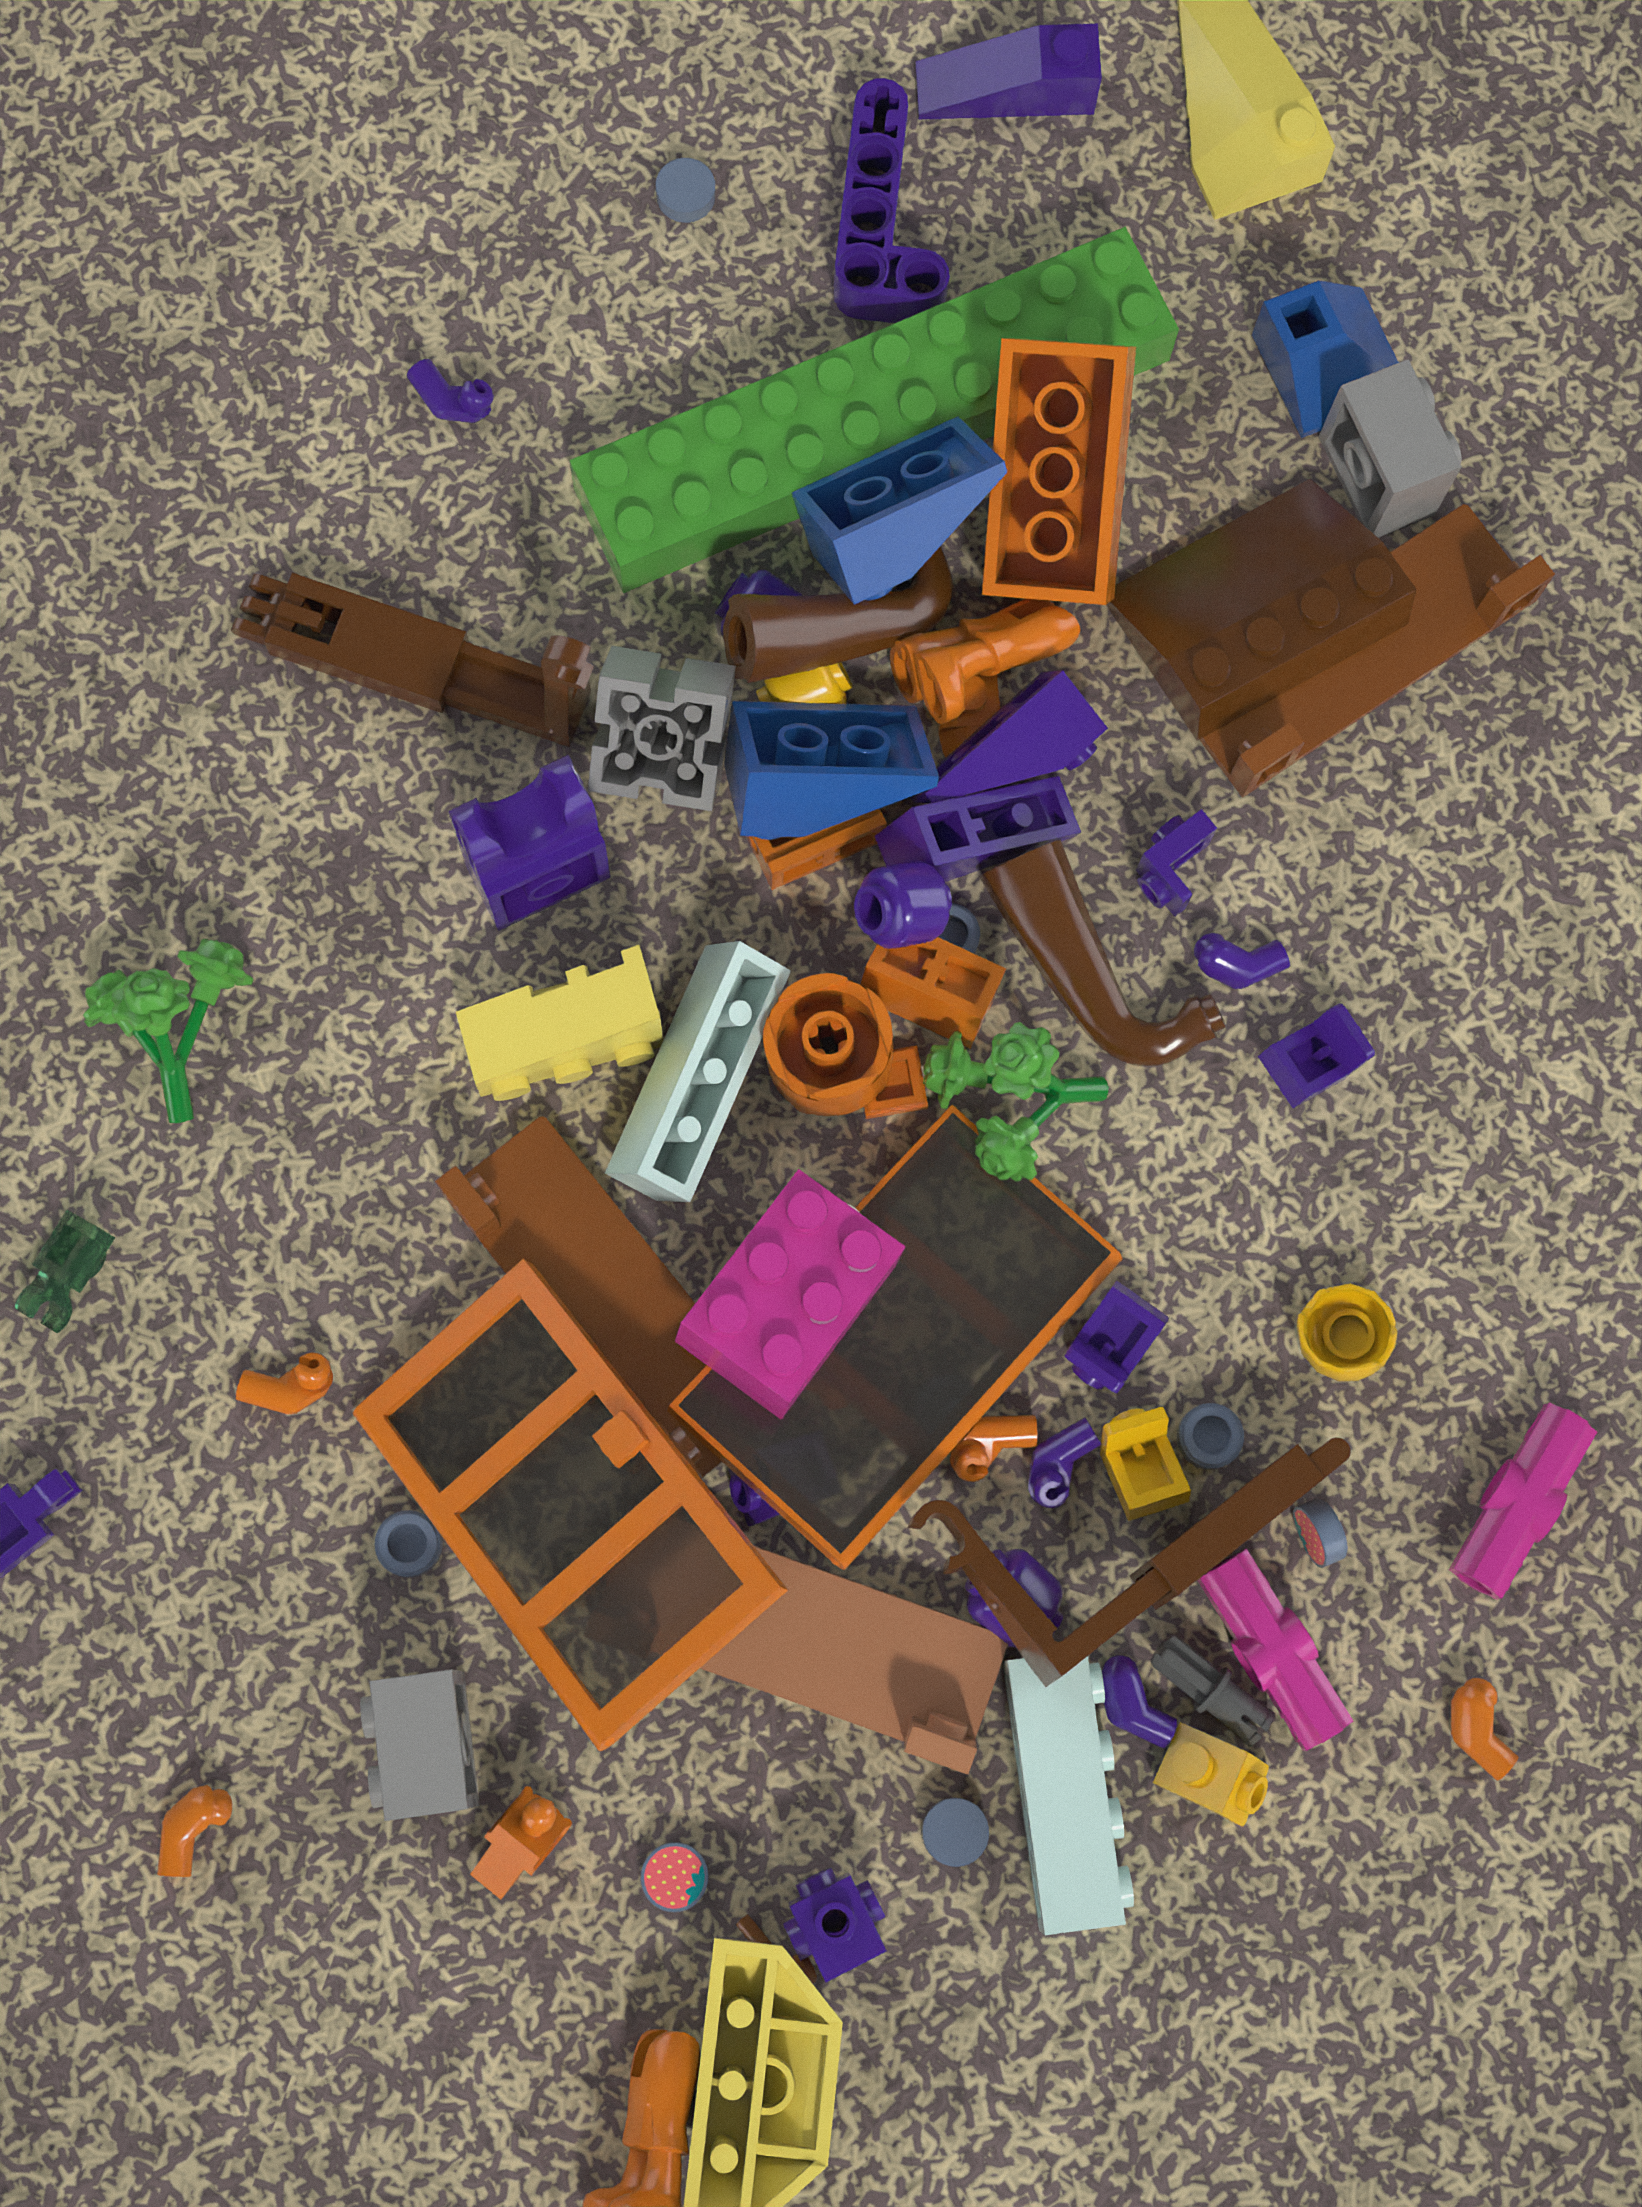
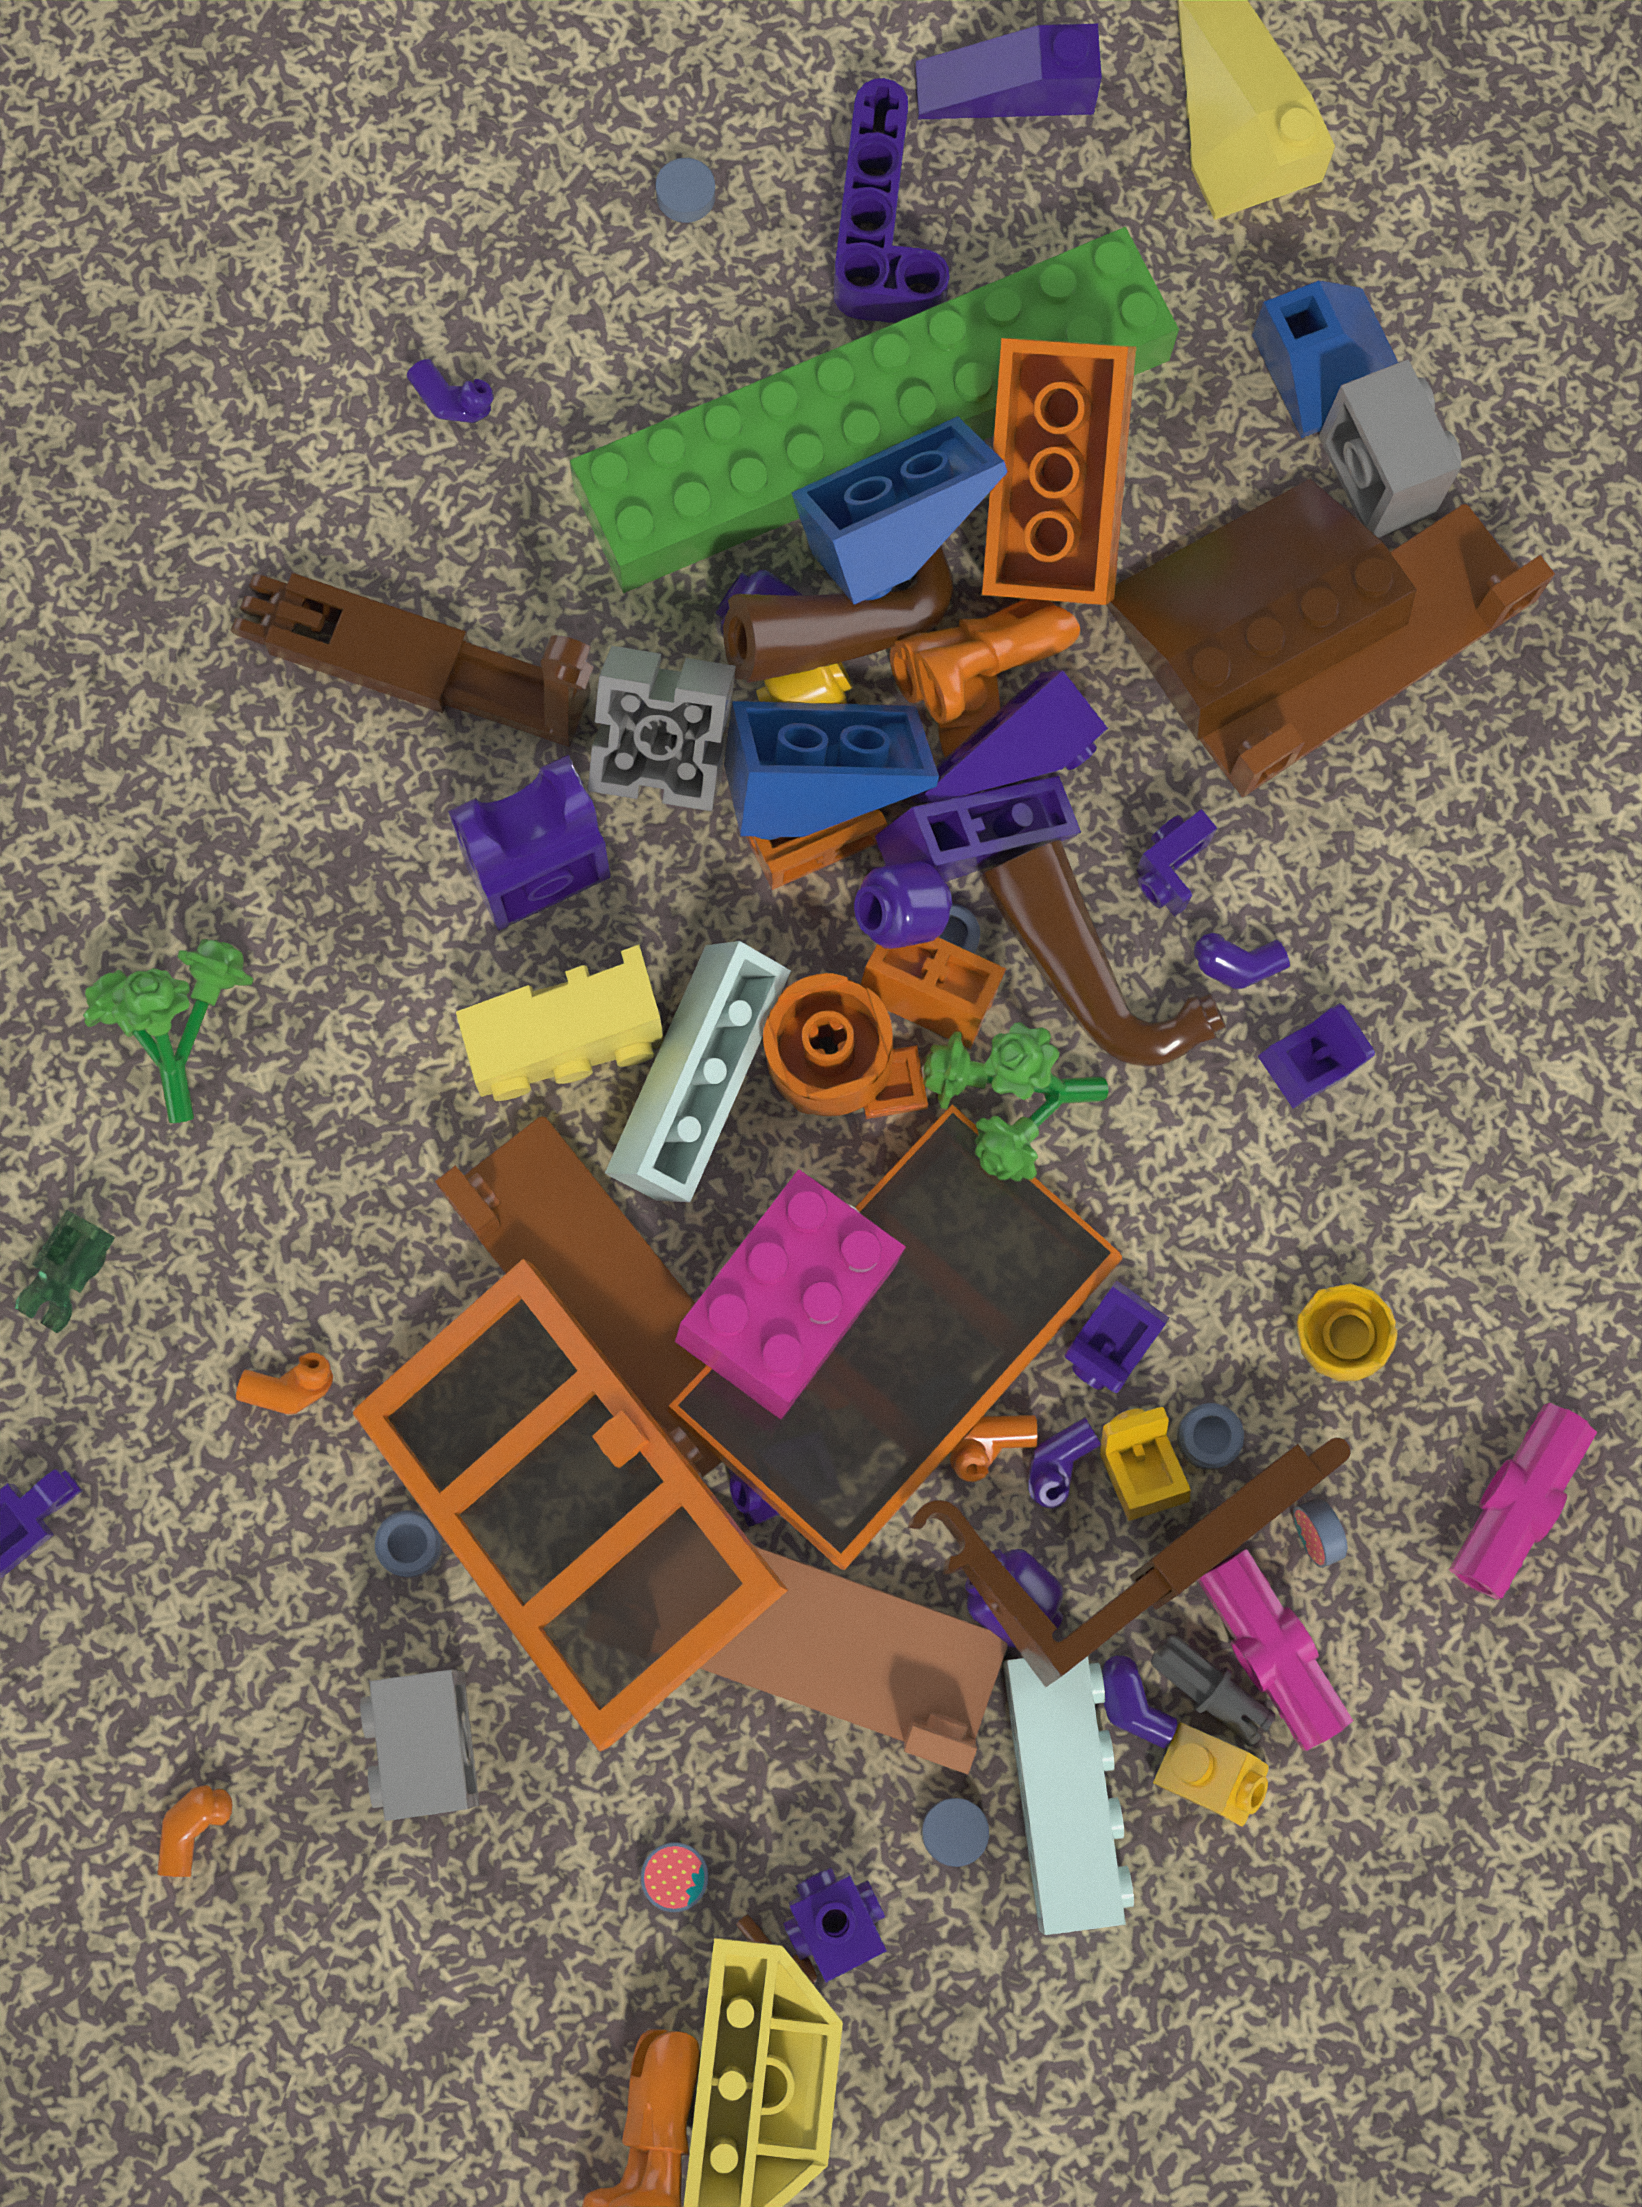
orange piece [470,1786,572,1900] -> none
orange arm [1451,1678,1519,1781] -> none

